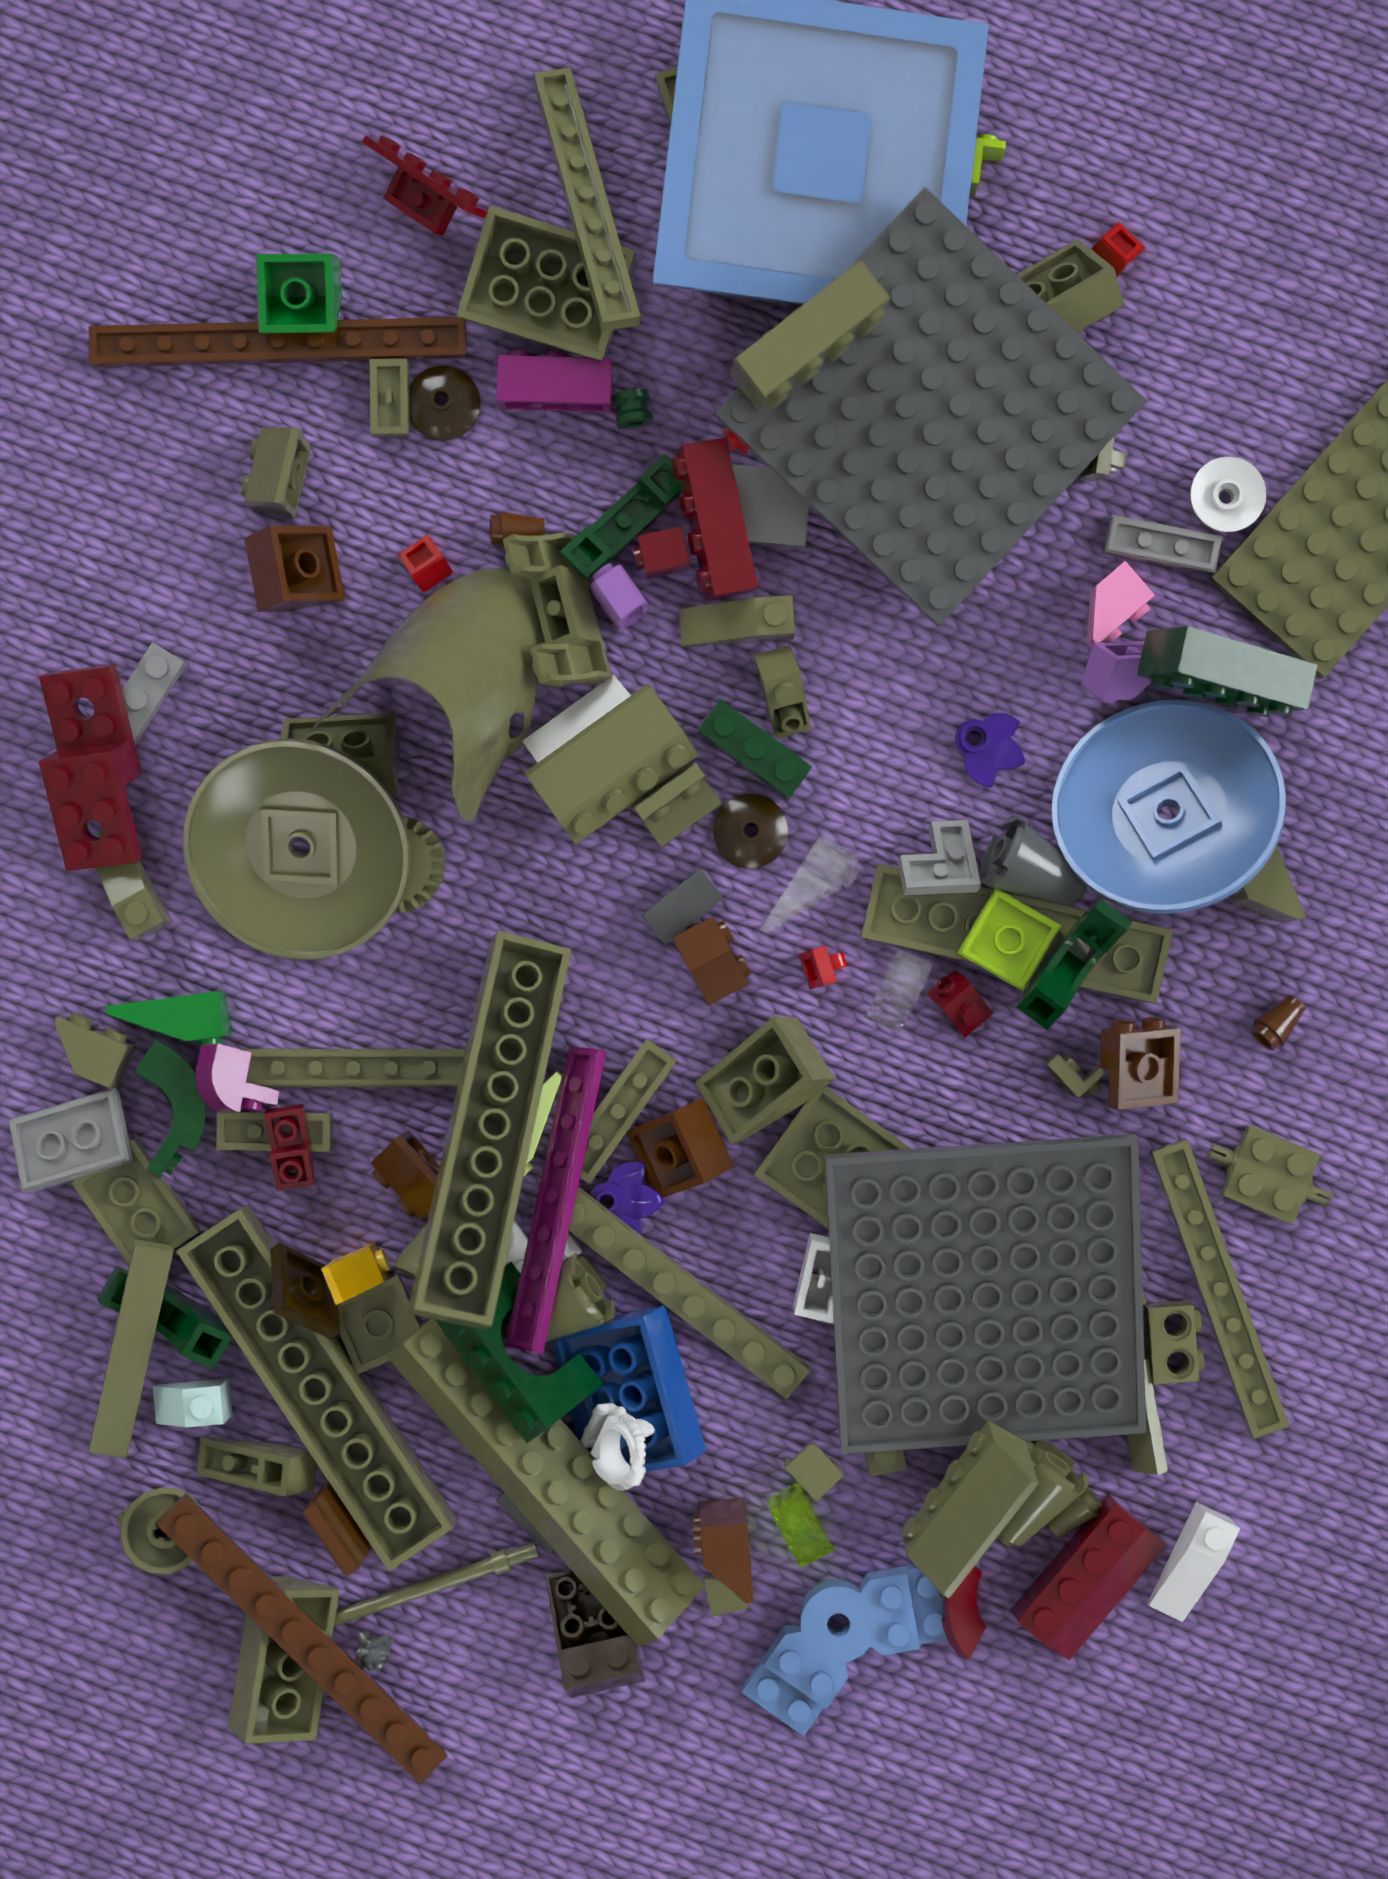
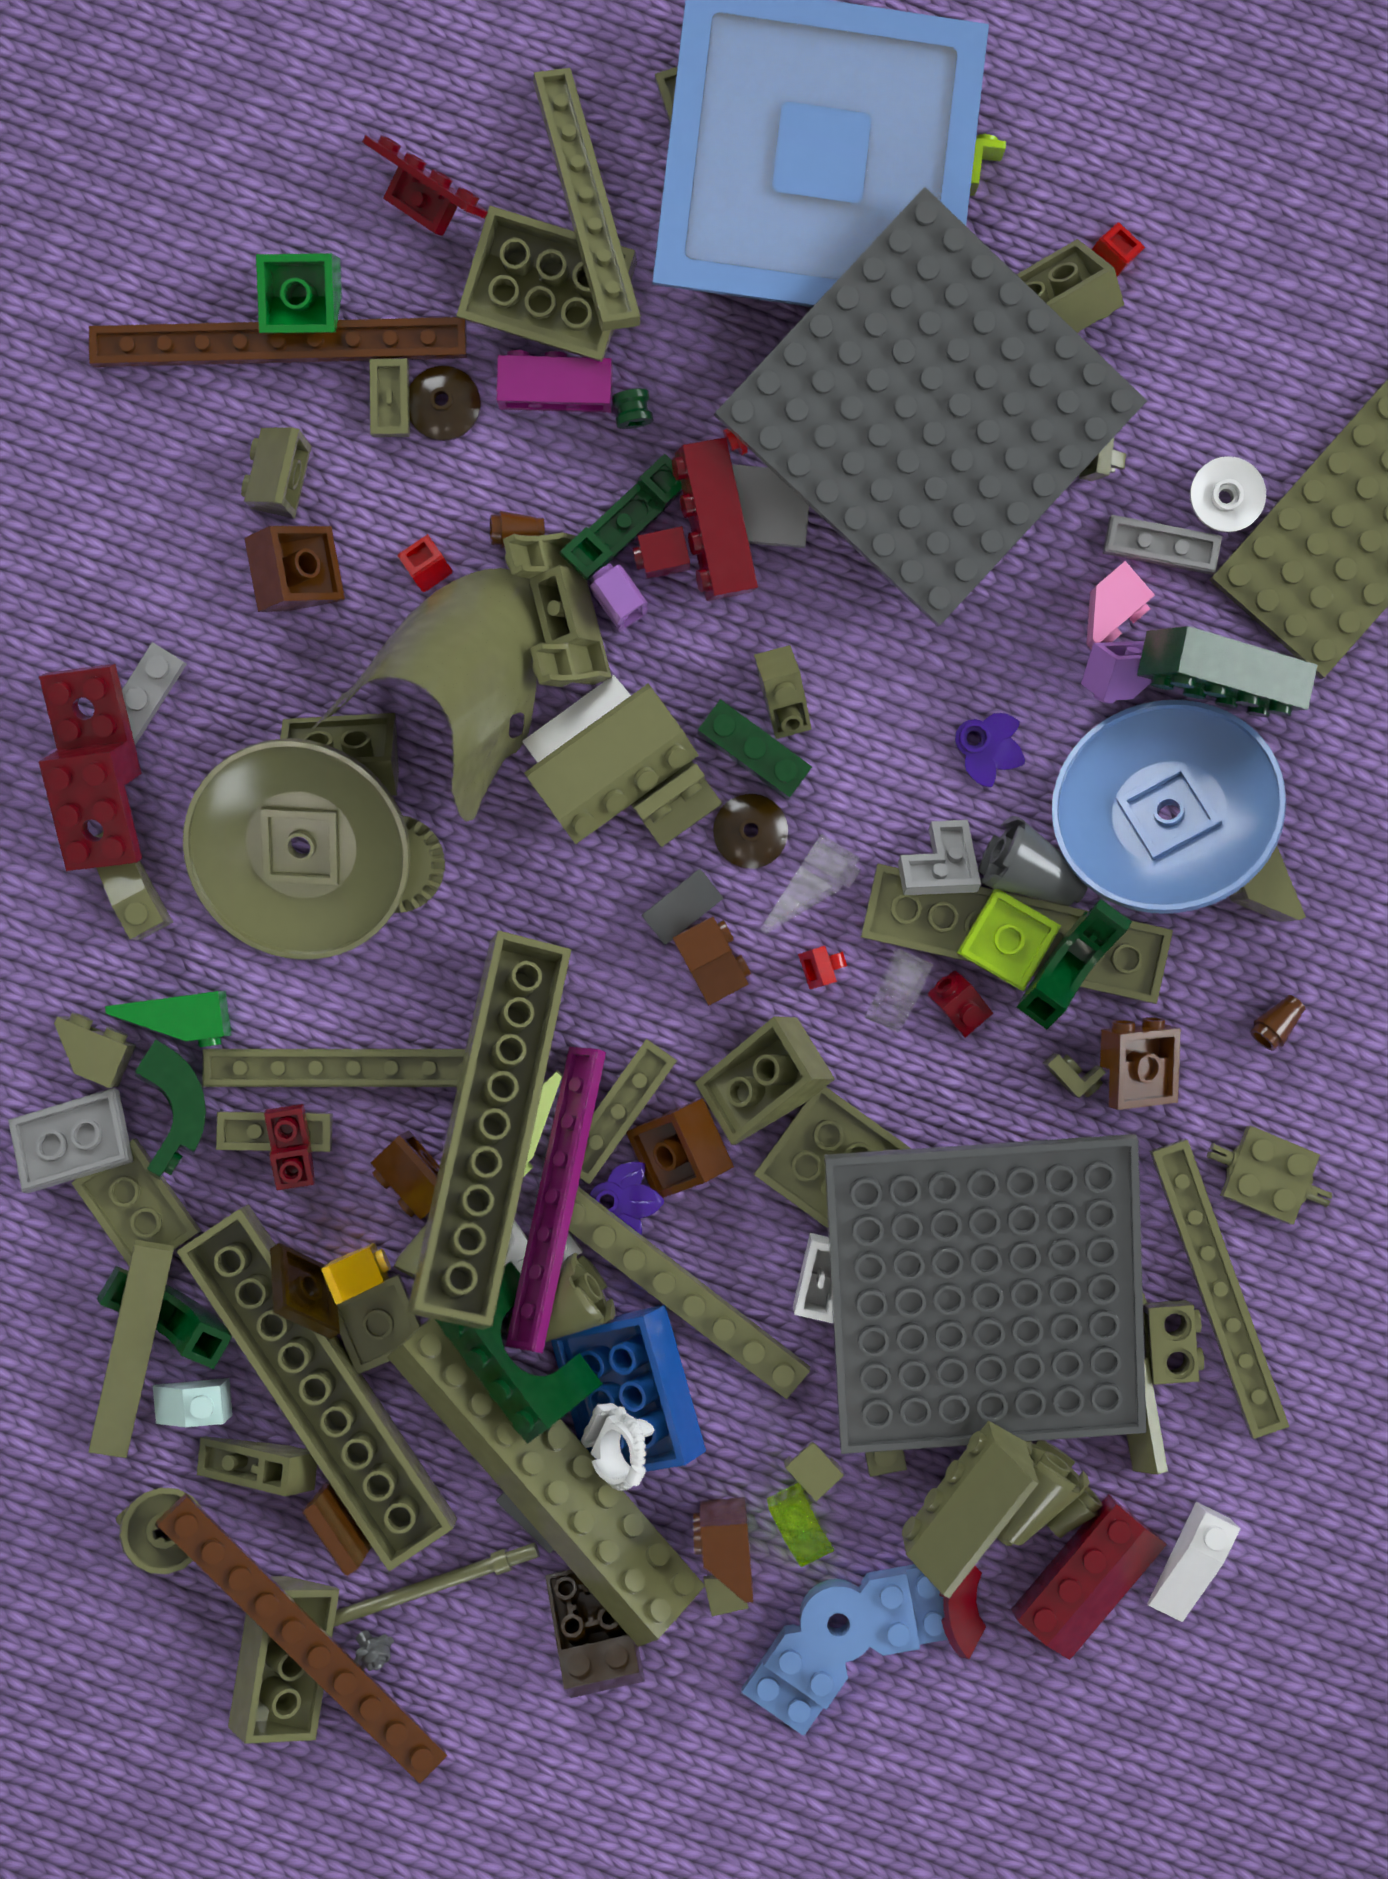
brick [195,1043,280,1113] -> none
olive slope [679,595,795,647] -> none
olive brick [729,260,890,412] -> none

